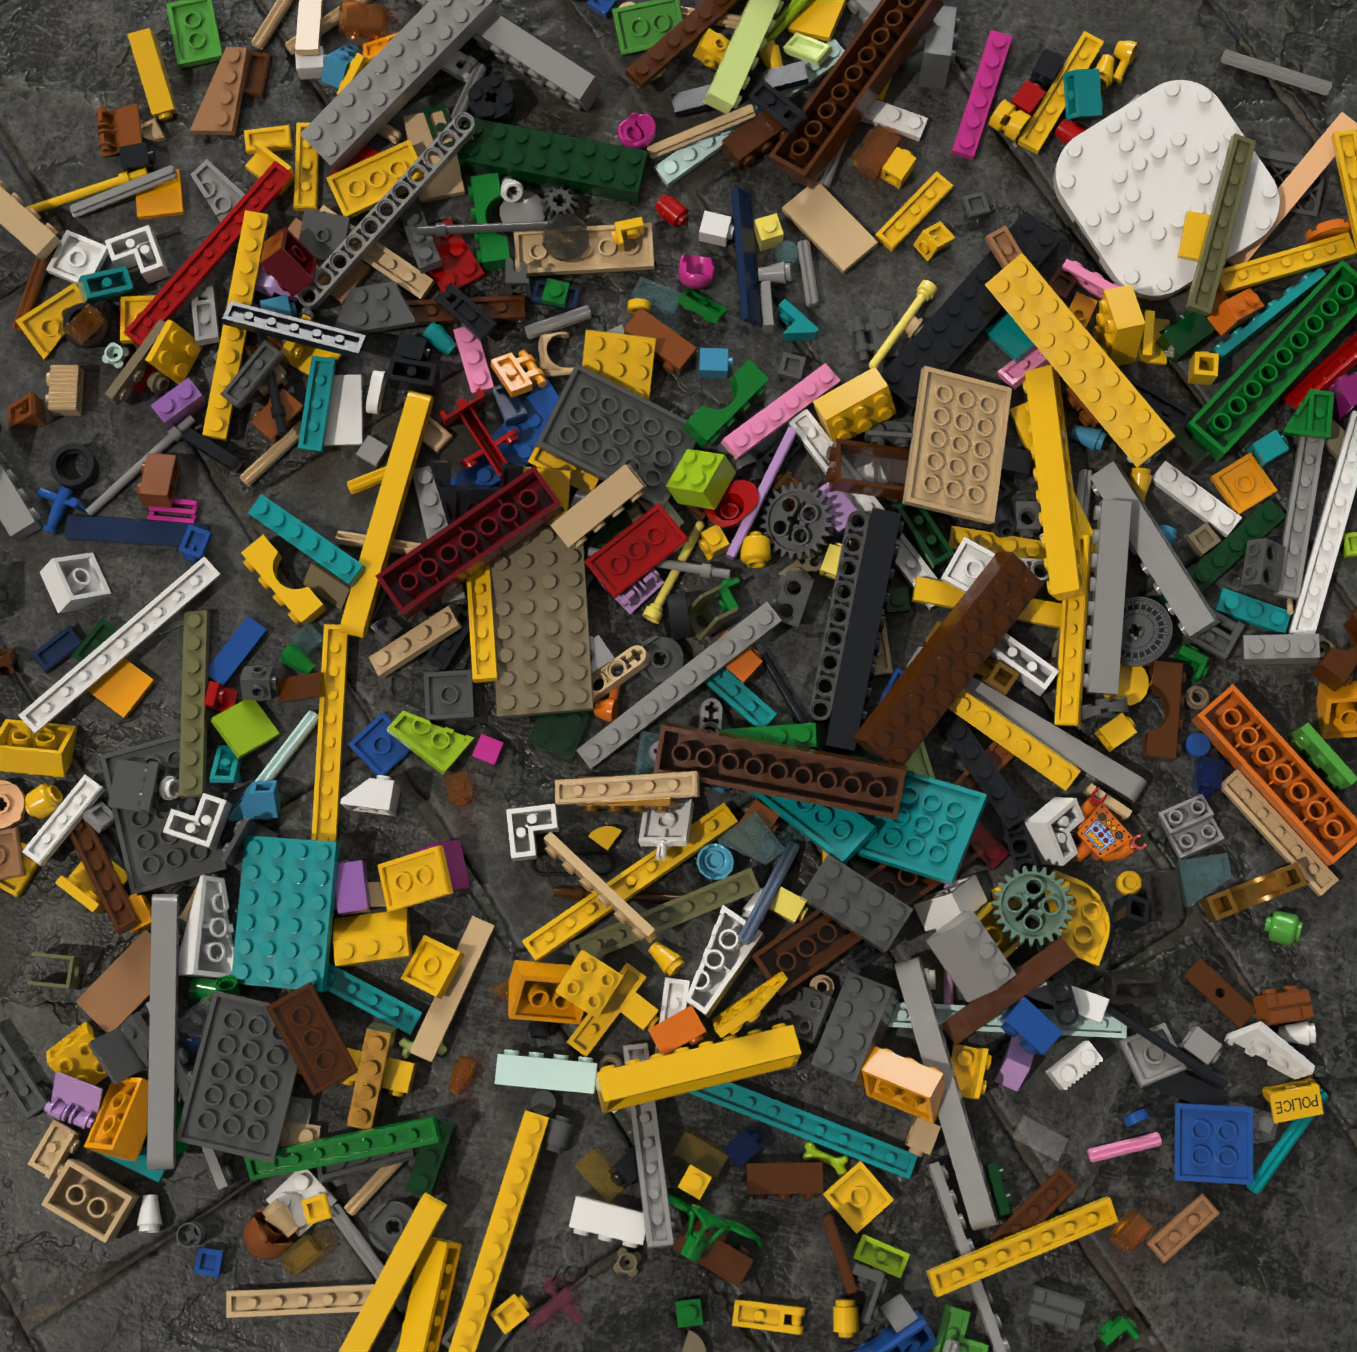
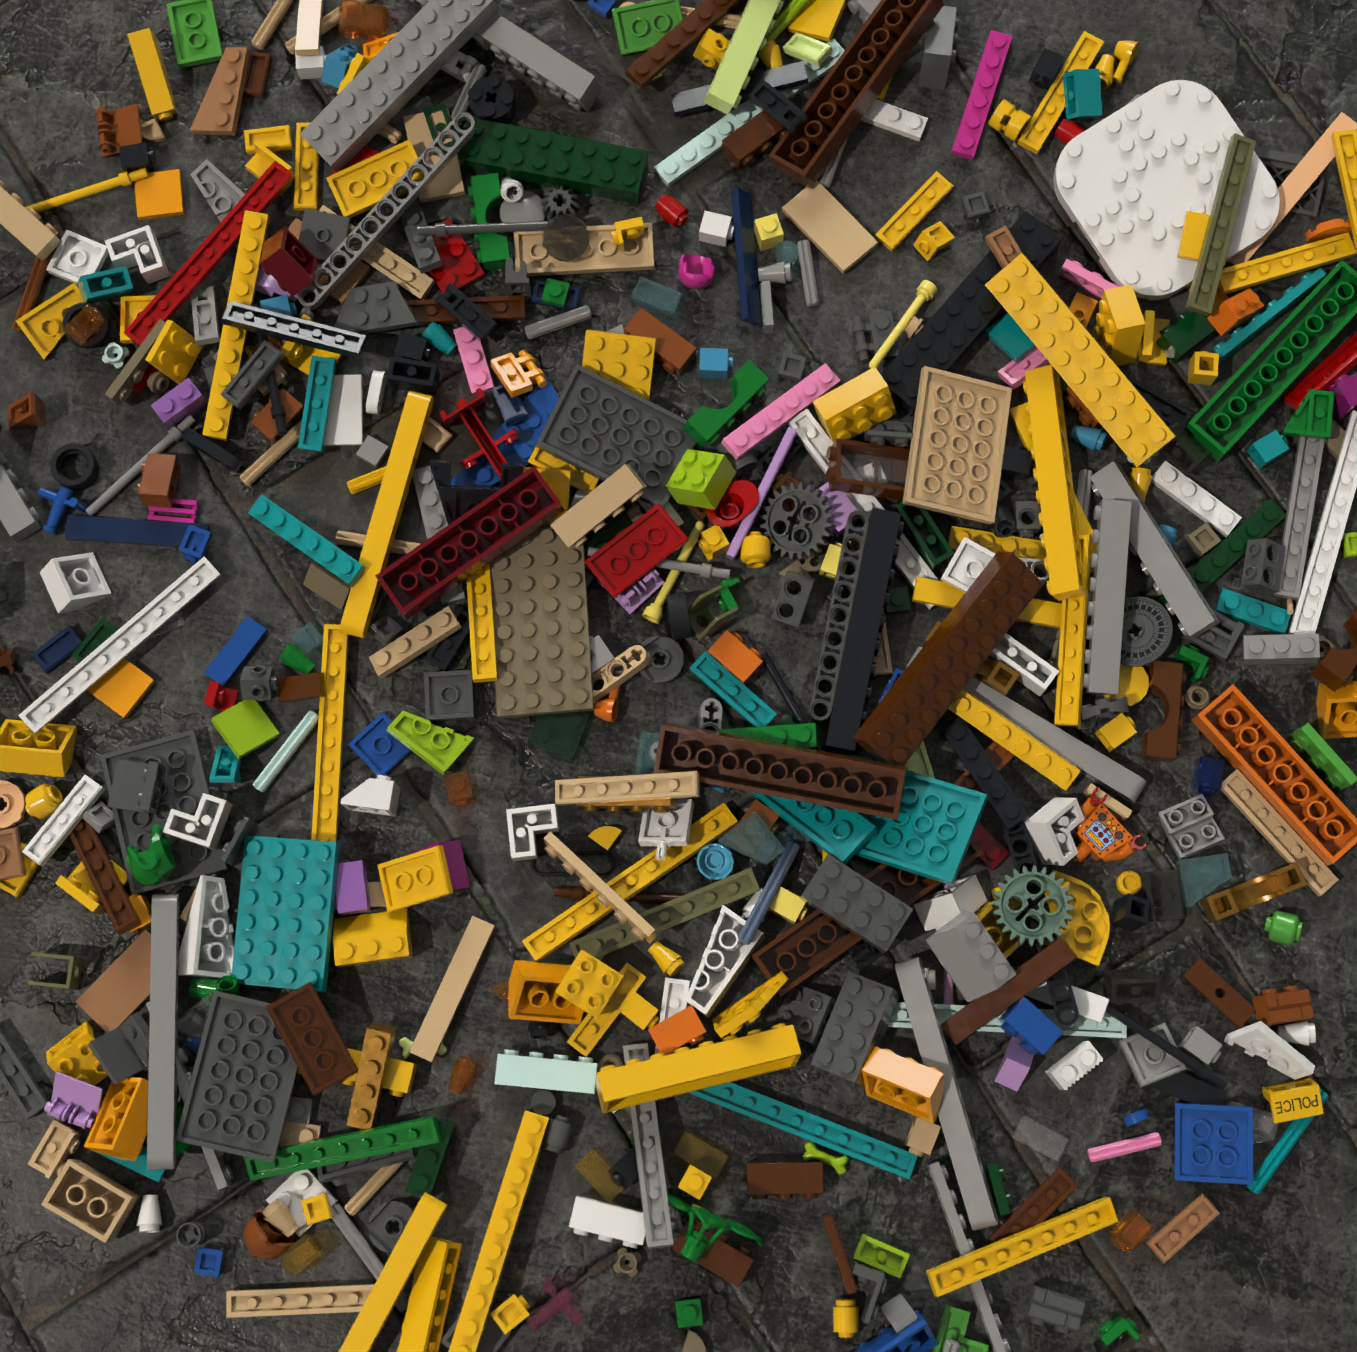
tan brick [45,365,84,416] -> none
light grey axle [70,165,177,218] -> none
white plate [159,776,179,801] -> none
olive plate [179,610,210,798] -> none
dark azure slope [228,780,281,821] -> none
yellow arch [241,535,327,628] -> none
teal plate [326,963,423,1035] -> none
yellow plate [400,935,465,1000] -> none
dark pink tile [472,734,504,766] -> none
tan helmet [538,332,574,377] -> none
light grey plate [576,602,782,769] -> none
dark pink hair [618,112,656,150] -> none
yellow tile [627,298,651,315] -> none
tan axle [647,104,756,159] -> none
green plate [677,287,728,324] -> none
clear blue brick [722,1128,762,1168] -> none
yellow plate [732,1299,806,1335] -> none
teal slope [778,299,819,341] -> none
tan plate [809,975,834,996] -> none
yellow plate [823,1161,894,1234] -> none
clear orange brick [851,124,901,183] -> none
yellow brick [880,147,916,189] -> none
yellow bracket [950,1043,991,1099] -> none
red brick [1010,80,1046,117] -> none
reddish brown plate [1048,269,1078,302] -> none
blue tile [1184,733,1210,758] -> none
light orange tile [1210,452,1278,515] -> none
light grey axle [1221,50,1332,95] -> none
none -> green helmet [125,824,176,886]

